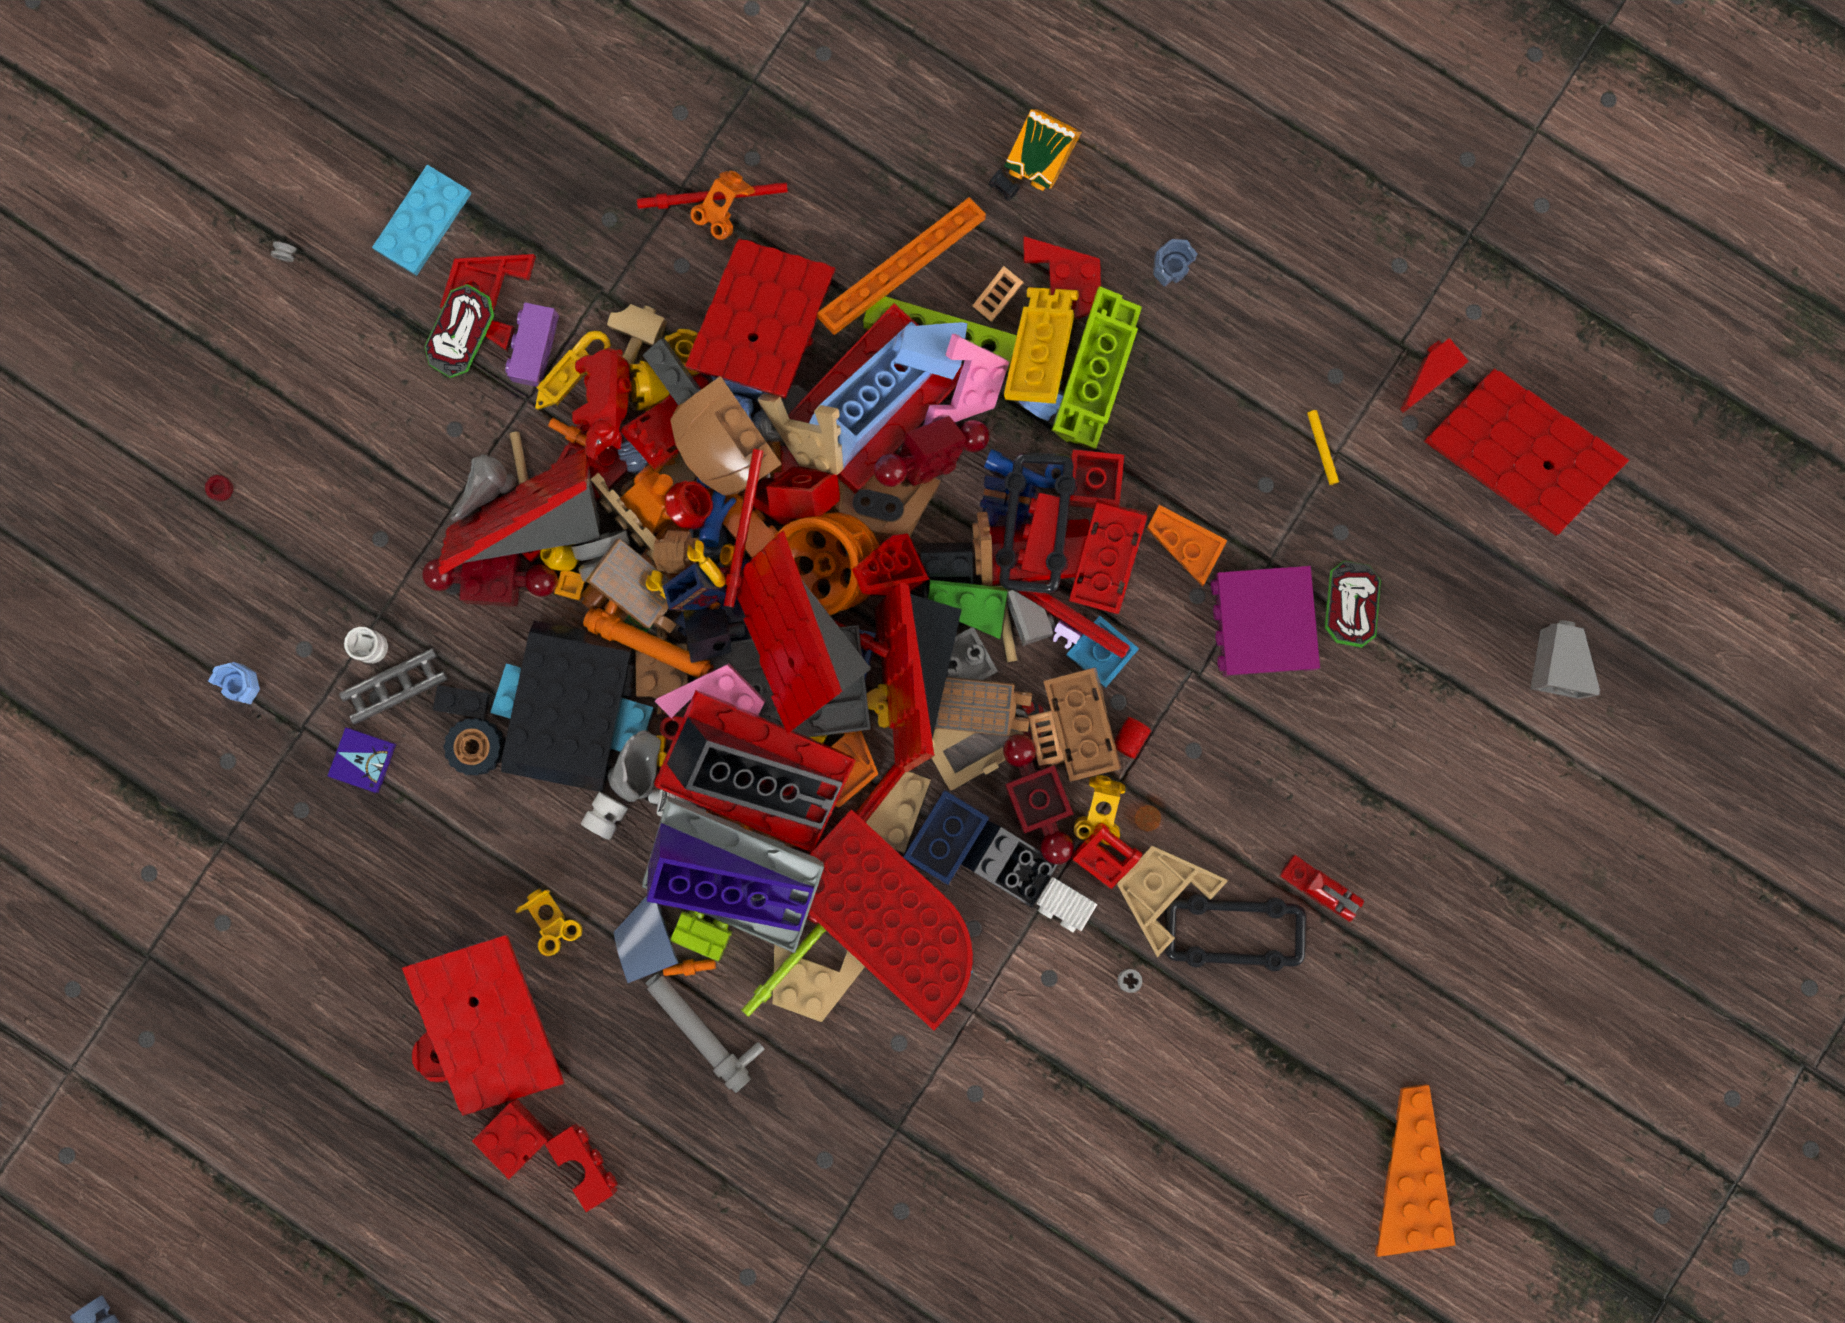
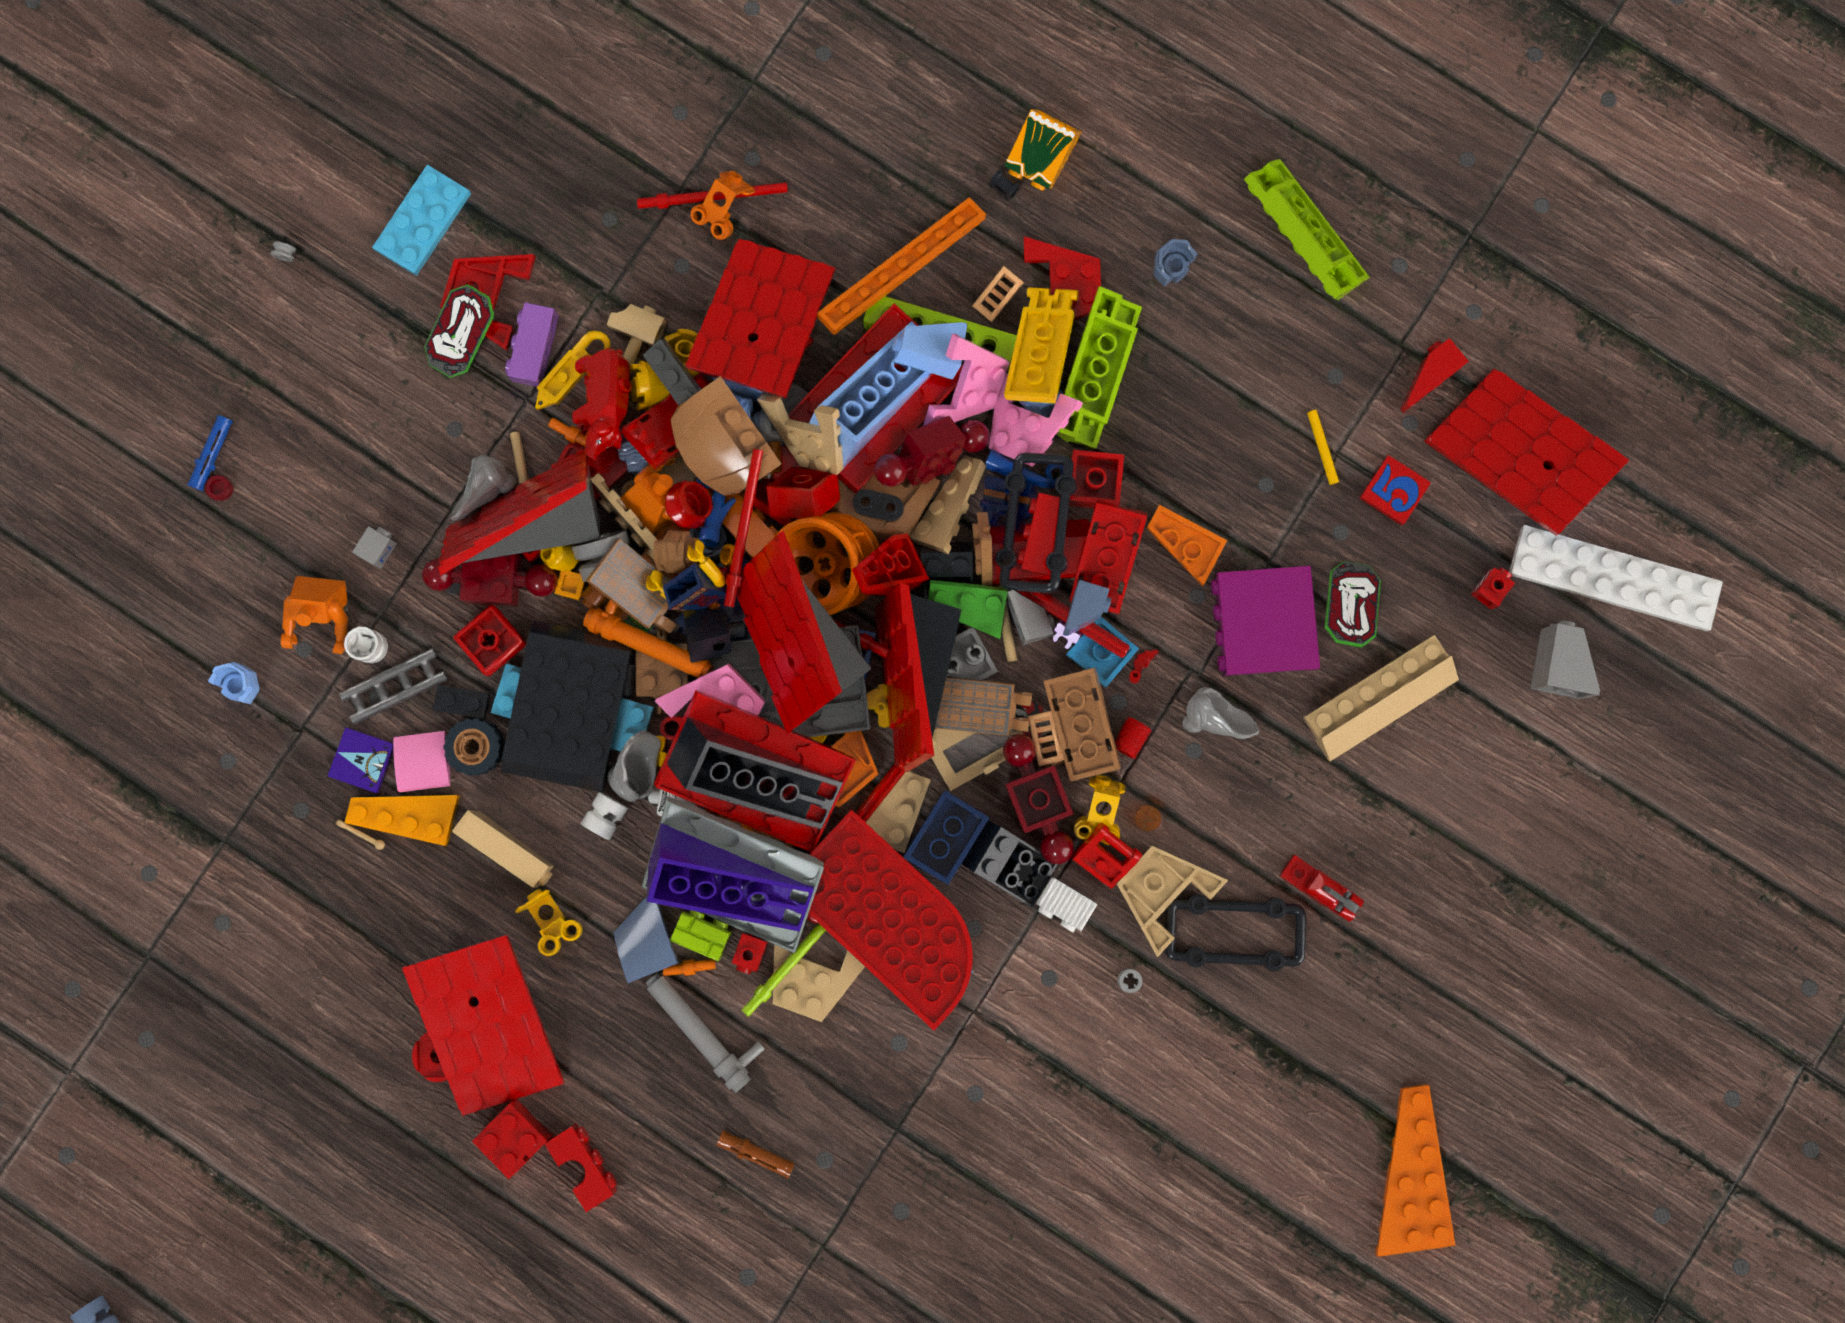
none -> blue pin [187,415,233,491]
none -> orange torso [281,576,348,654]
none -> tan hinge [336,819,385,850]
none -> light orange wing [345,795,460,846]
none -> light grey brick [352,526,397,569]
none -> bright pink slope [393,731,450,792]
none -> tan slope [452,810,554,888]
none -> red brick [453,605,527,676]
none -> dark orange pin [716,1130,795,1179]
none -> red brick [732,932,768,974]
none -> tan wing [910,455,986,555]
none -> bright pink wing [989,373,1083,467]
none -> sand blue slope [1063,580,1112,636]
none -> red piece [1129,650,1159,684]
none -> light grey hair [1182,687,1259,739]
none -> lime slope [1244,159,1370,300]
none -> tan slope [1303,635,1459,762]
none -> red tile [1359,455,1431,526]
none -> red brick [1471,567,1515,610]
none -> white plate [1509,525,1723,631]

